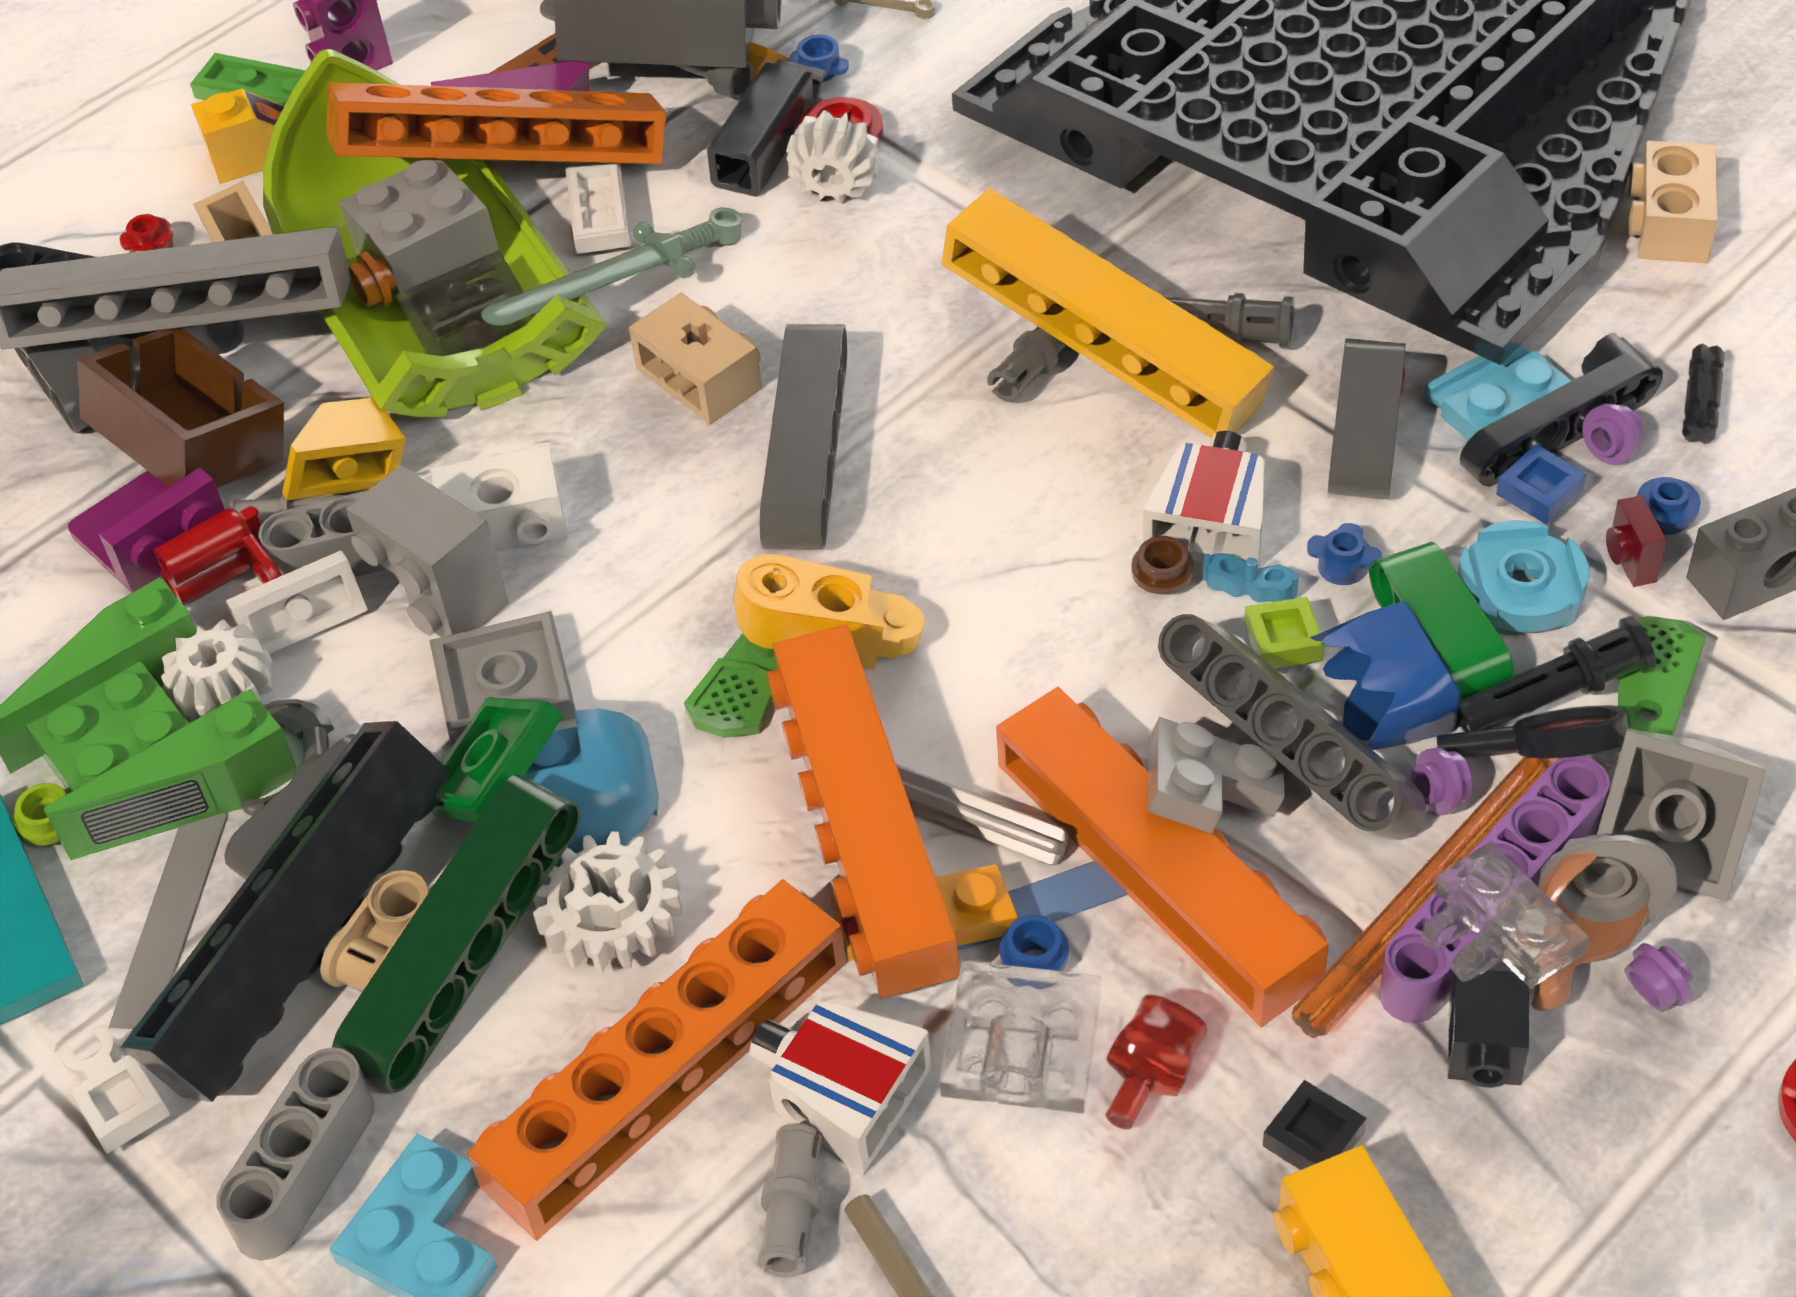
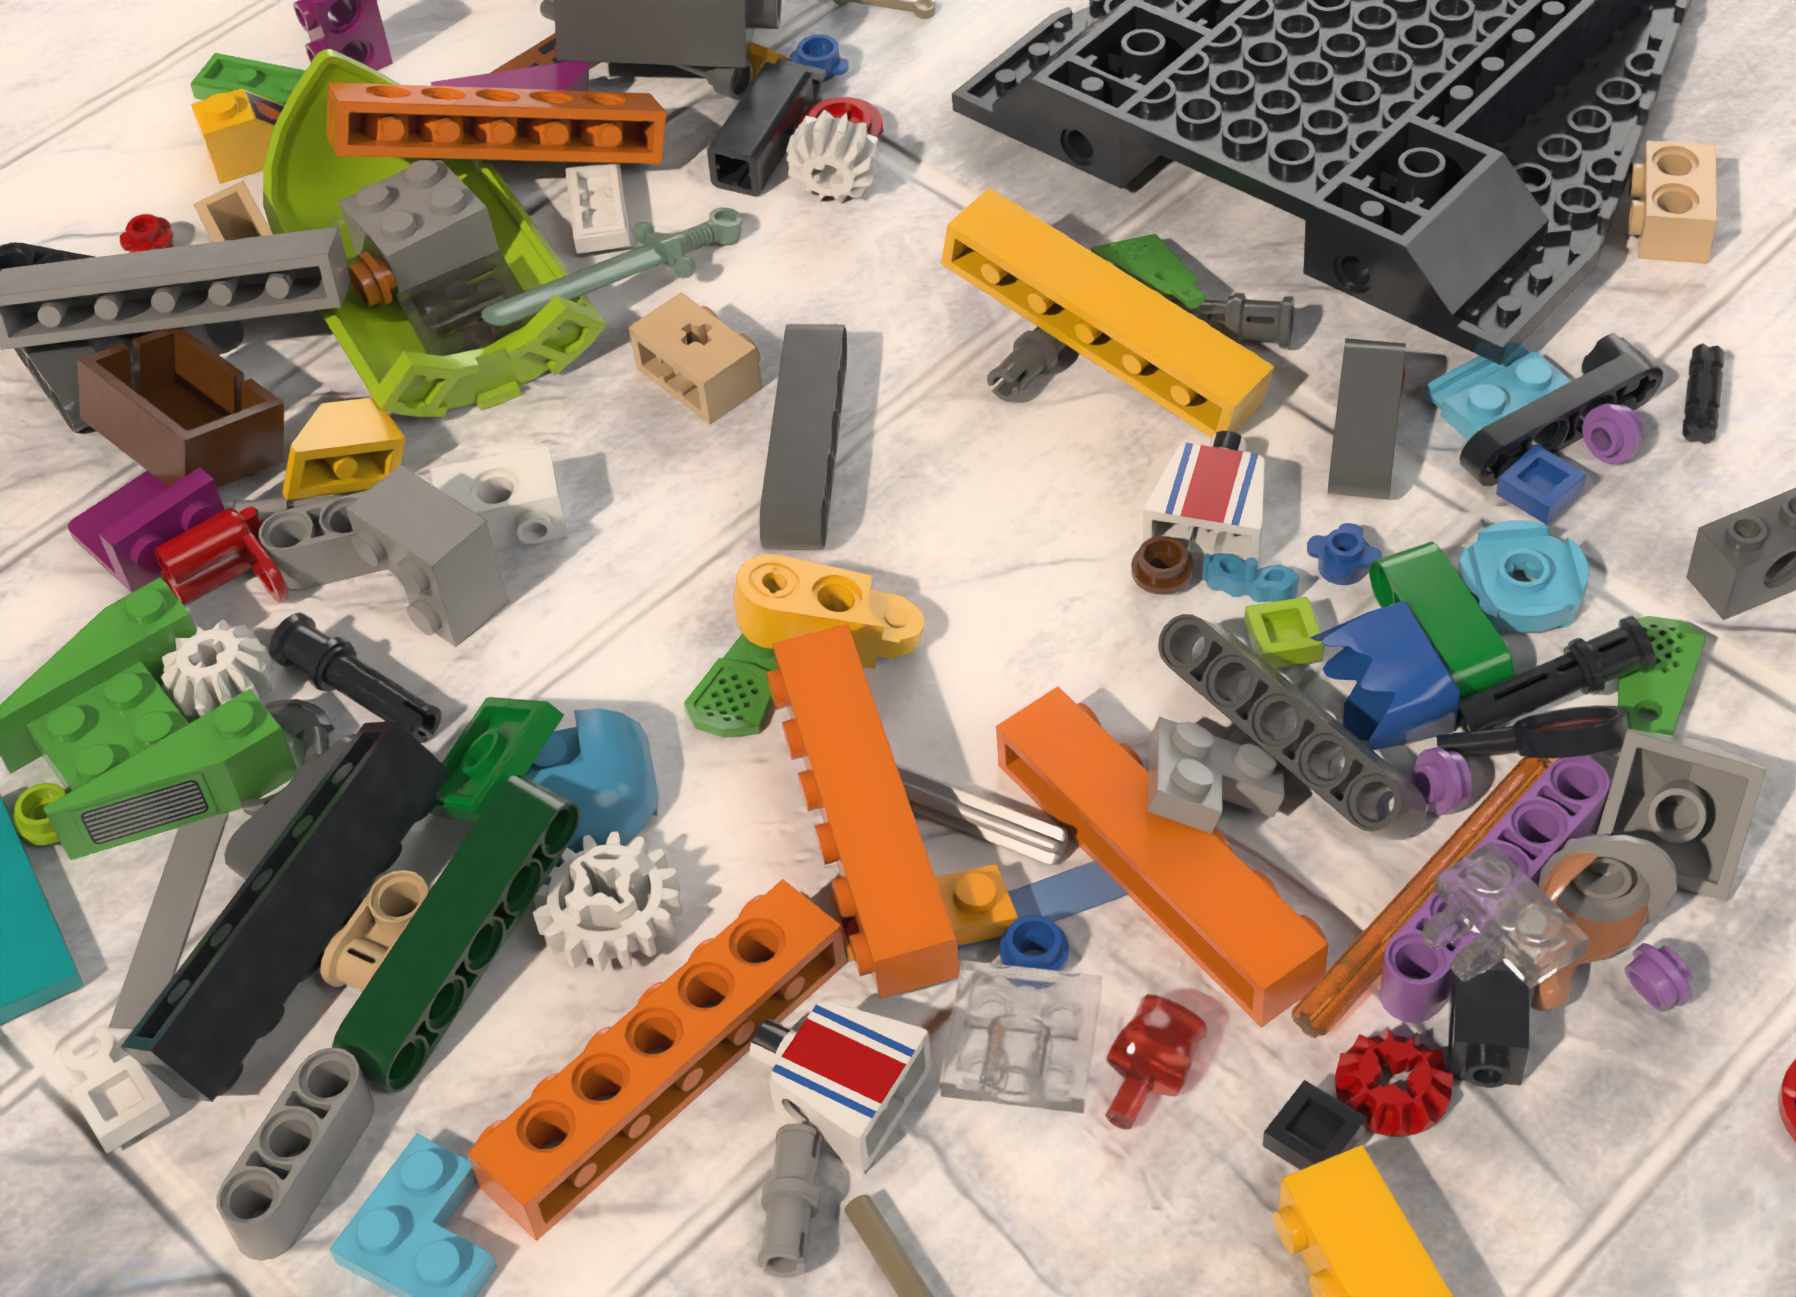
white plate [226,550,368,654] -> none
light grey tile [429,611,576,747] -> none
dark red plate [1606,495,1667,587] -> none
blue plate [1637,477,1701,535] -> none
none -> black pin [269,612,441,743]
none -> bright green piece [1091,234,1205,309]
none -> red gear [1335,1026,1453,1137]

